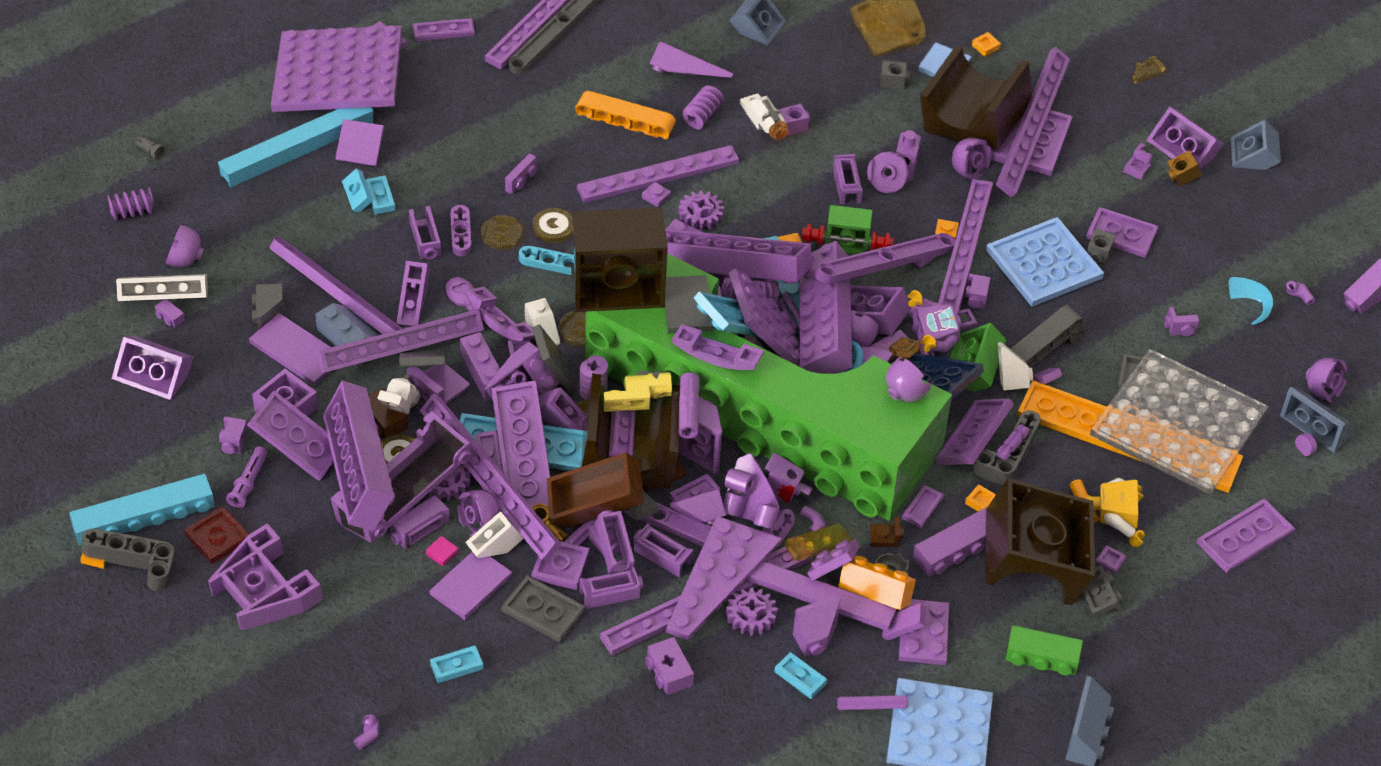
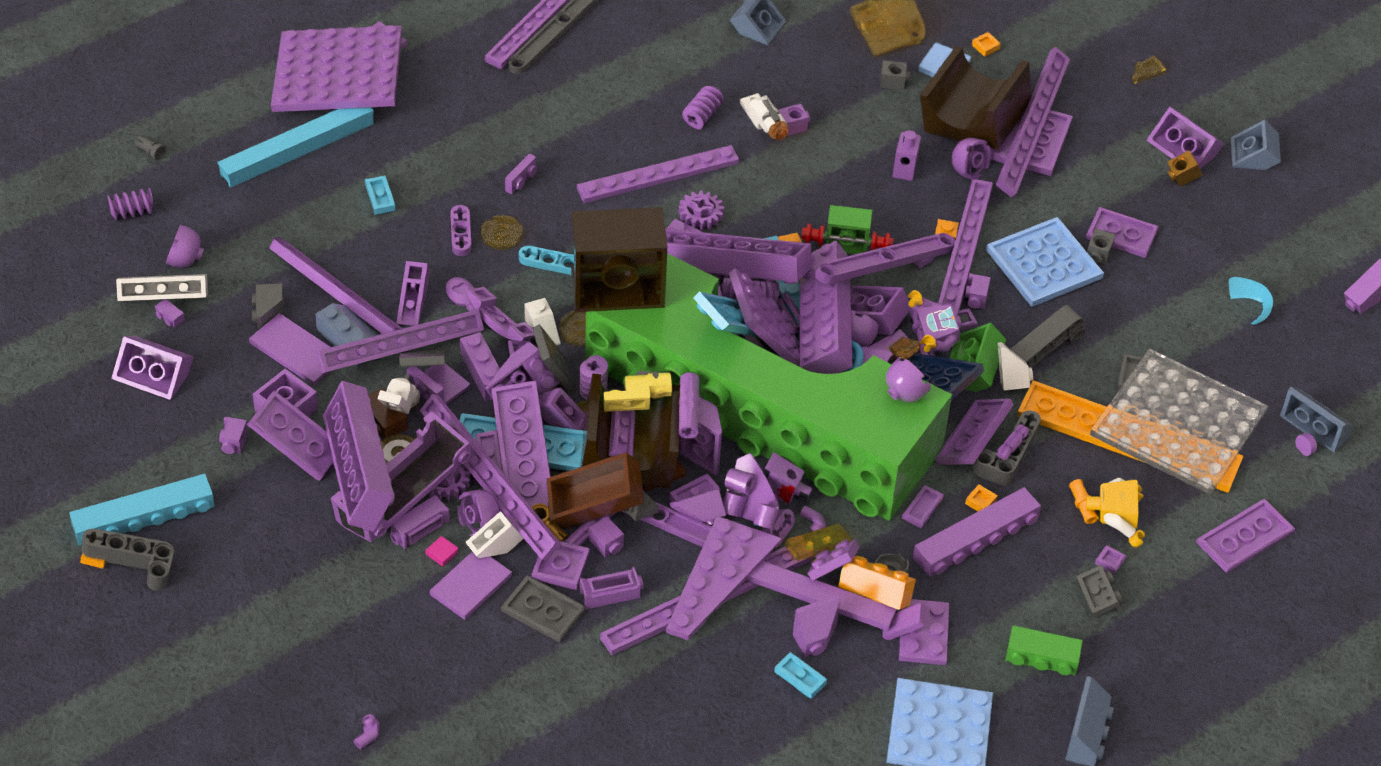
clear red plate [184,506,249,564] -> none
medium lavender wedge [208,524,323,630] -> none
medium lavender pin [226,447,268,508] -> none
medium lavender tile [335,119,385,167] -> none
medium azure plate [342,168,373,213] -> none
medium lavender window [409,206,441,260] -> none
medium lavender tile [413,18,475,41] -> none
medium azure plate [430,646,483,683] -> none
clear yellow tile [533,208,573,243] -> none
light orange beam [575,91,676,139] -> none
medium lavender window [595,510,635,574] -> none
medium lavender window [633,523,693,577] -> none
medium lavender plate [642,182,671,207] -> none
medium lavender brick [645,637,694,695] -> none
medium lavender wedge [650,41,733,78] -> none
dark grey tile [665,275,713,333] -> none
medium lavender slope [672,324,764,370] -> none
medium lavender gear [726,588,777,636] -> none
medium lavender window [833,154,862,204] -> none
medium lavender axle [837,695,909,710] -> none
medium lavender plate [867,151,909,193] -> none
reddish brown bracket [870,517,904,547] -> none
dark brown piece [985,478,1095,605] -> none
medium lavender tile [1033,368,1062,384] -> none
medium lavender slope [1123,143,1152,180] -> none
medium lavender bracket [1164,307,1199,336] -> none
medium lavender arm [1286,281,1315,305] -> none
medium lavender cylinder [1306,358,1347,402] -> none

